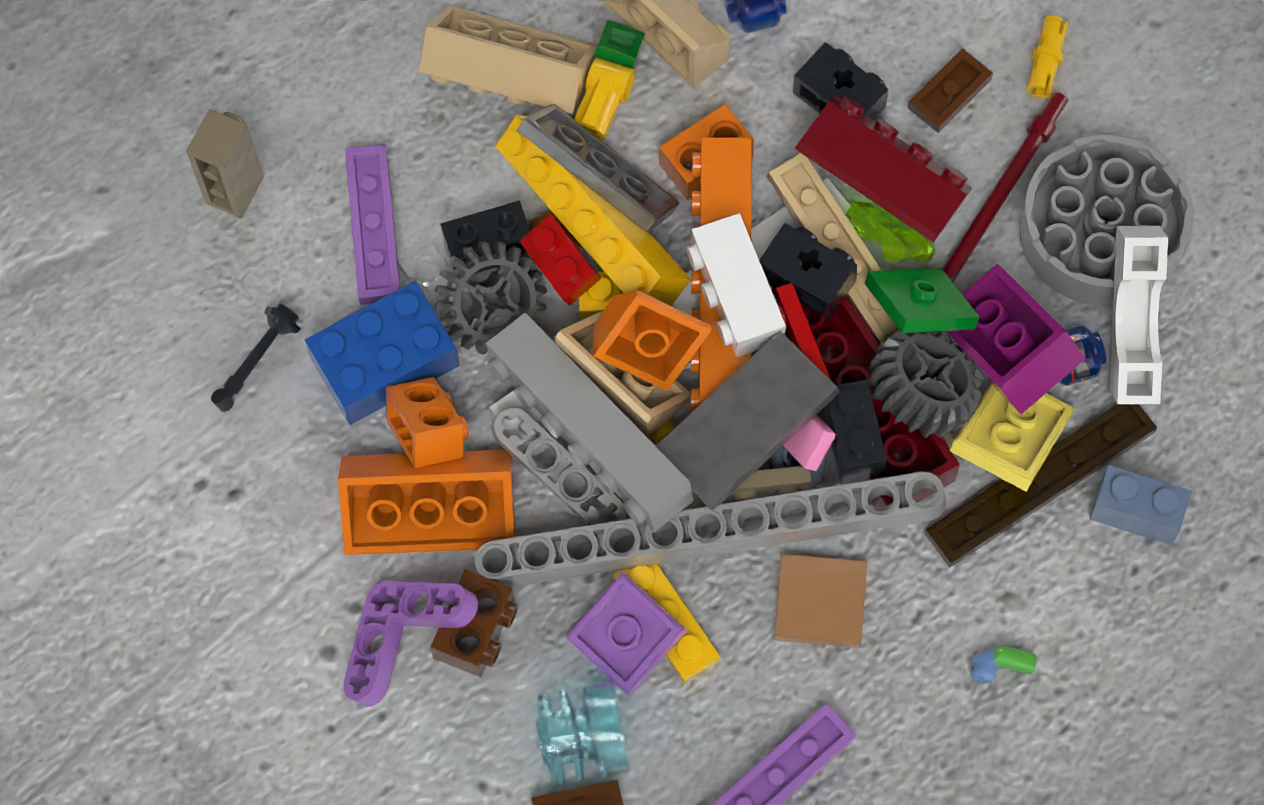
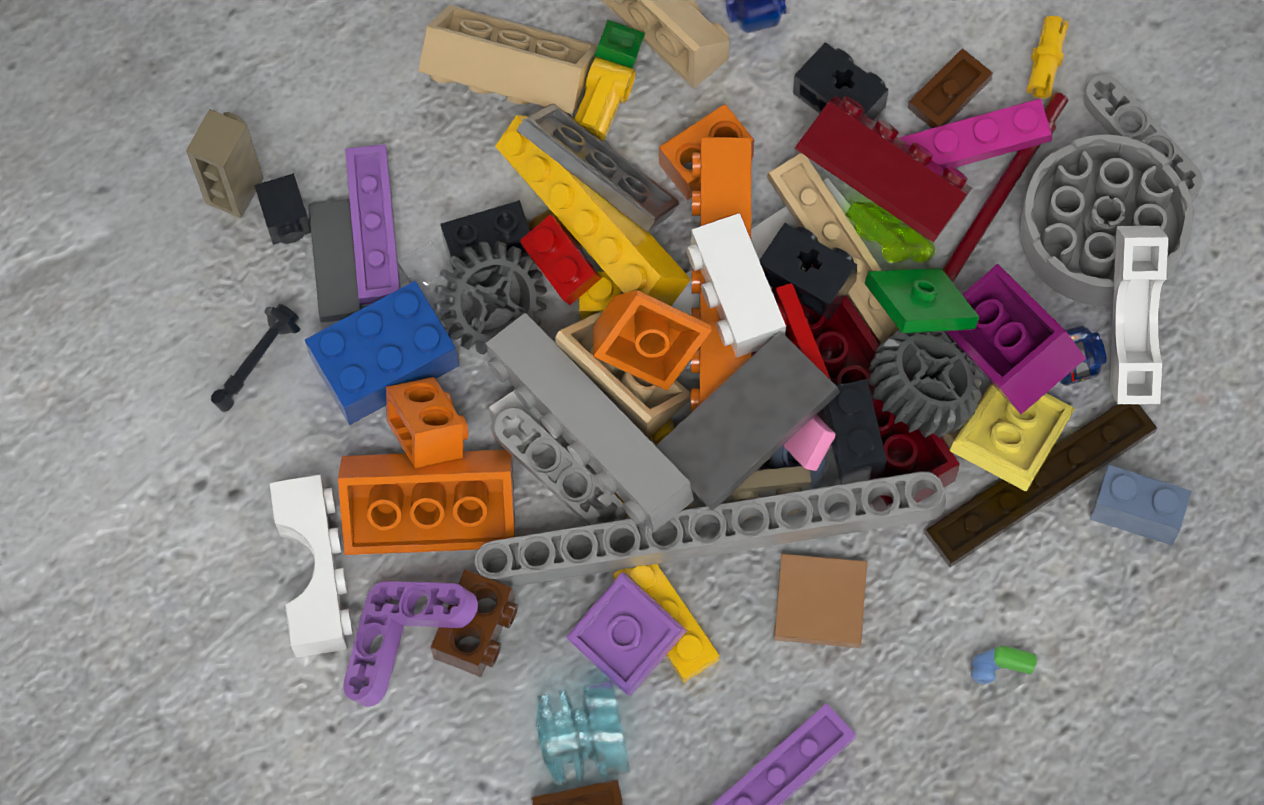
none -> black brick [254,173,311,245]
none -> white arch [270,475,353,658]
none -> dark grey tile [308,199,361,323]
none -> dark pink plate [900,98,1052,169]
none -> light grey beam [1084,75,1203,201]

